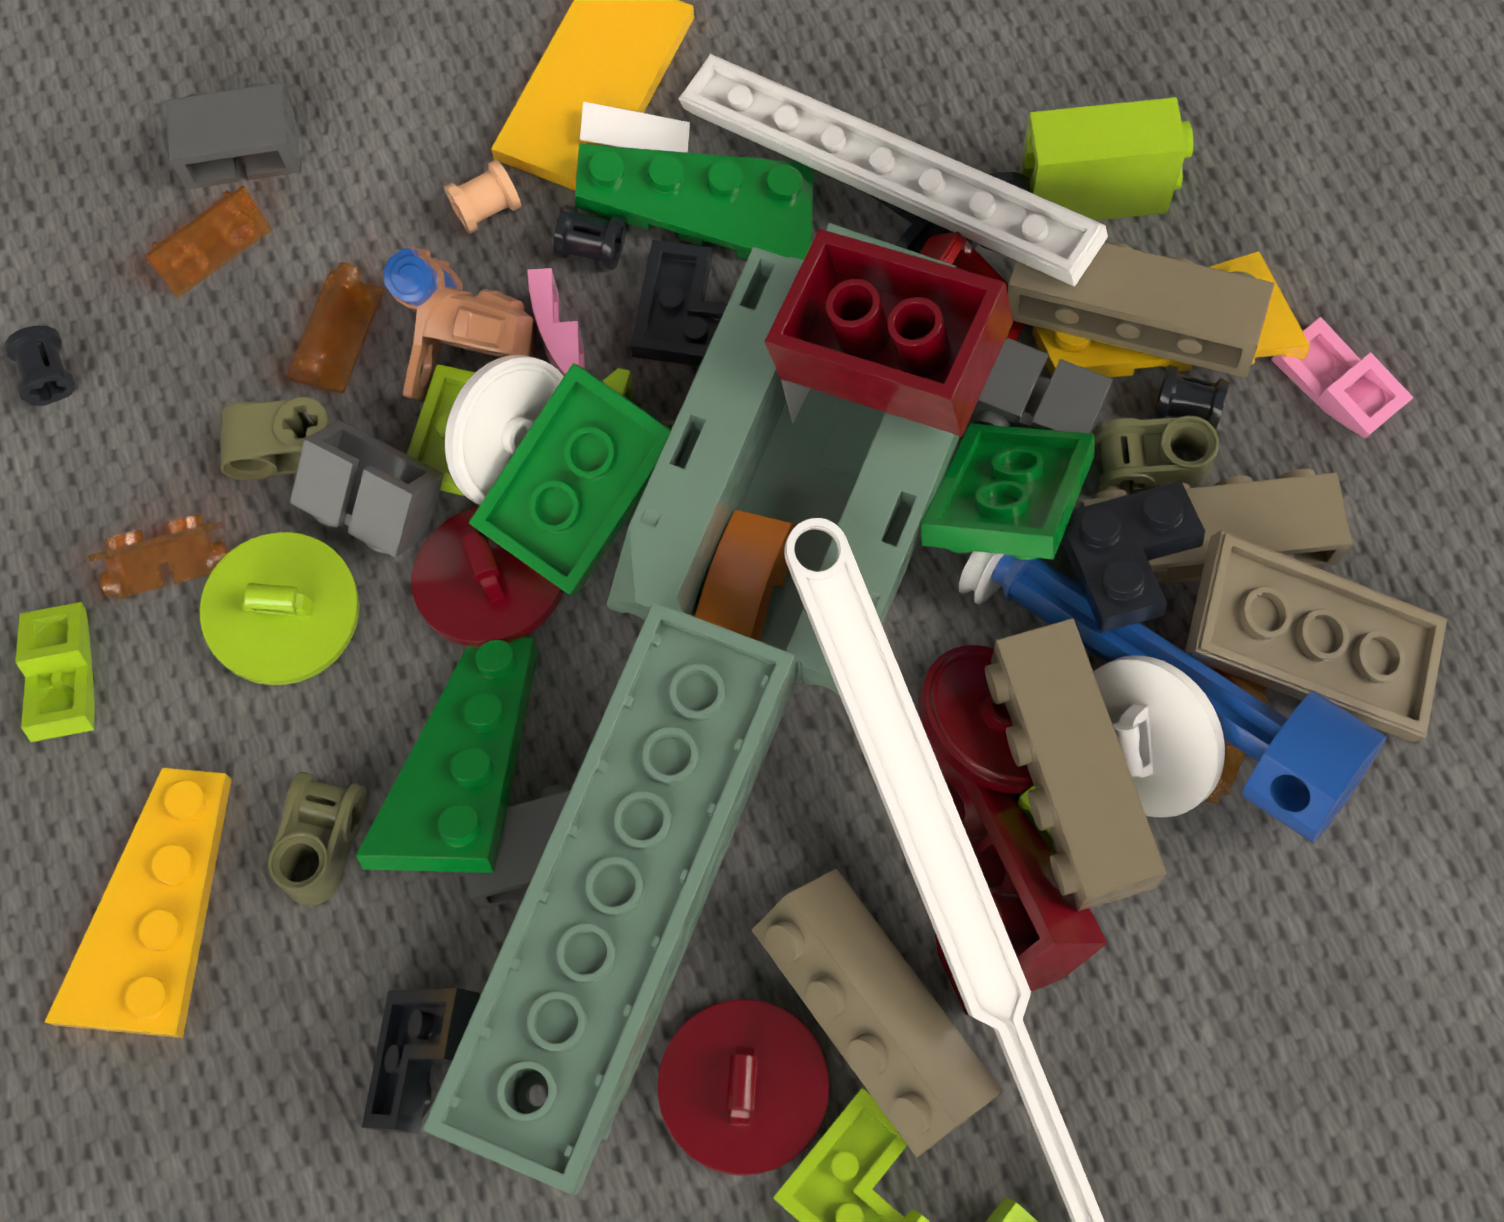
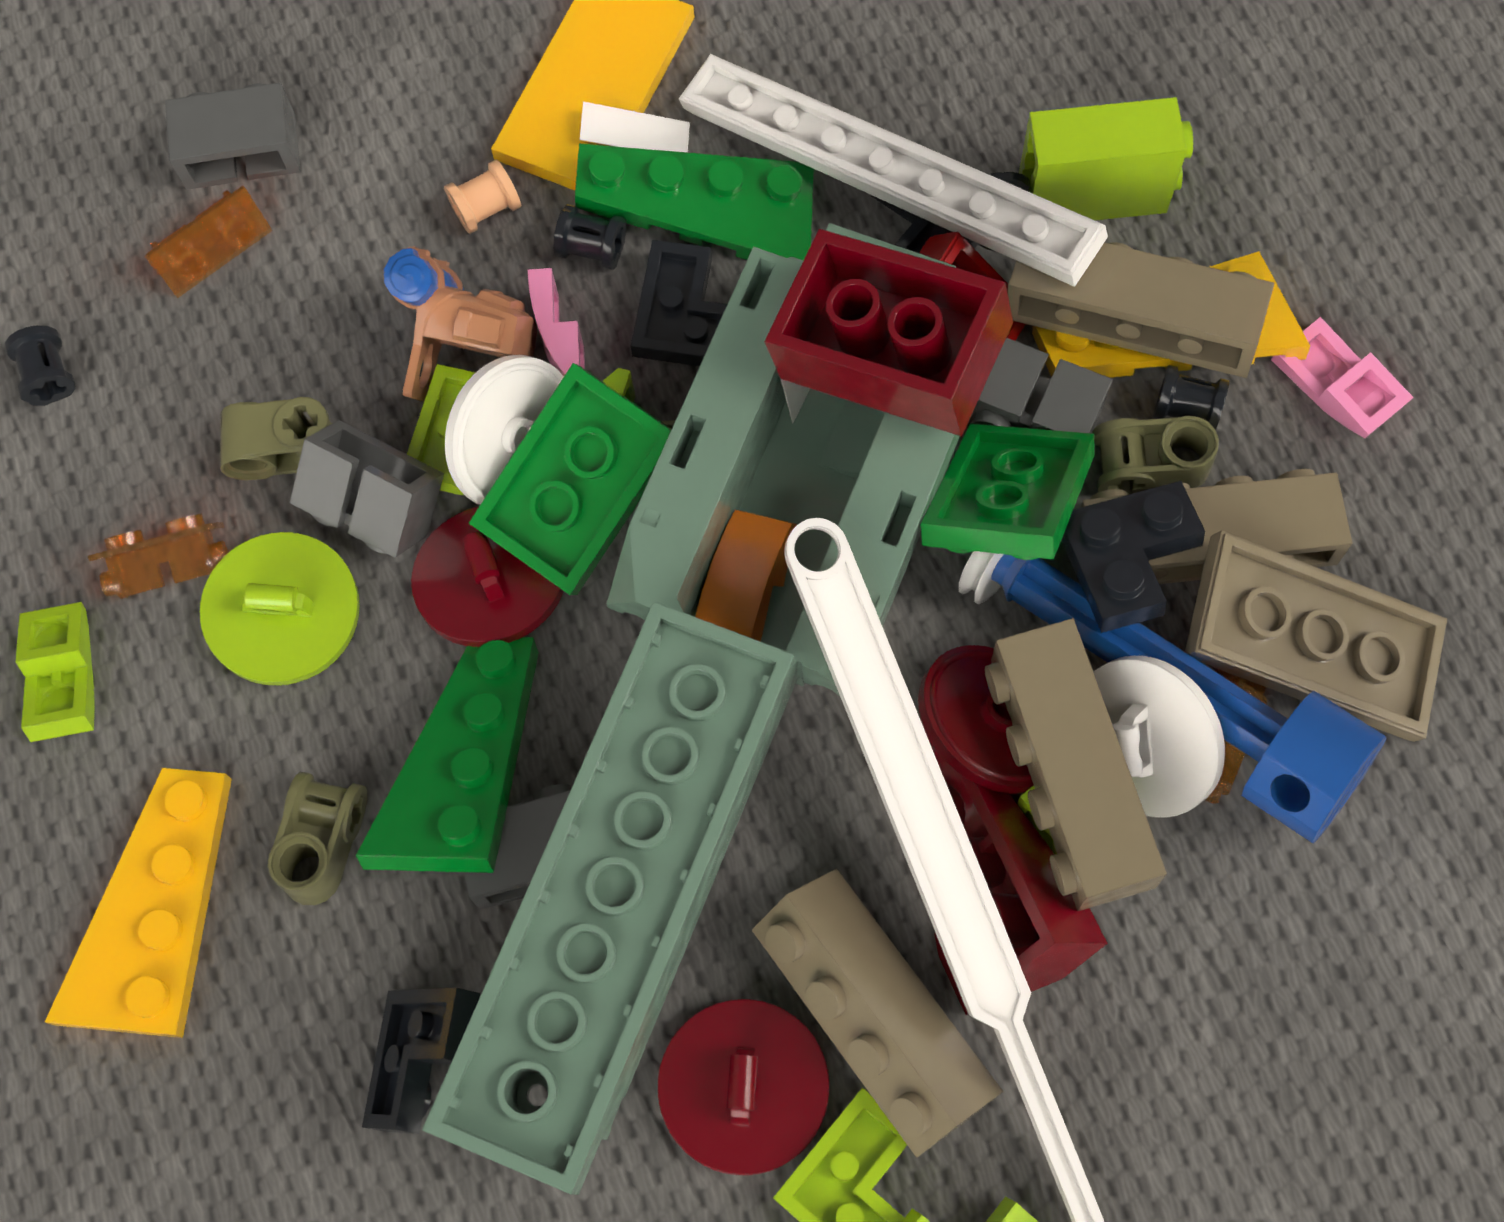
clear orange hinge [286,262,384,394] -> none

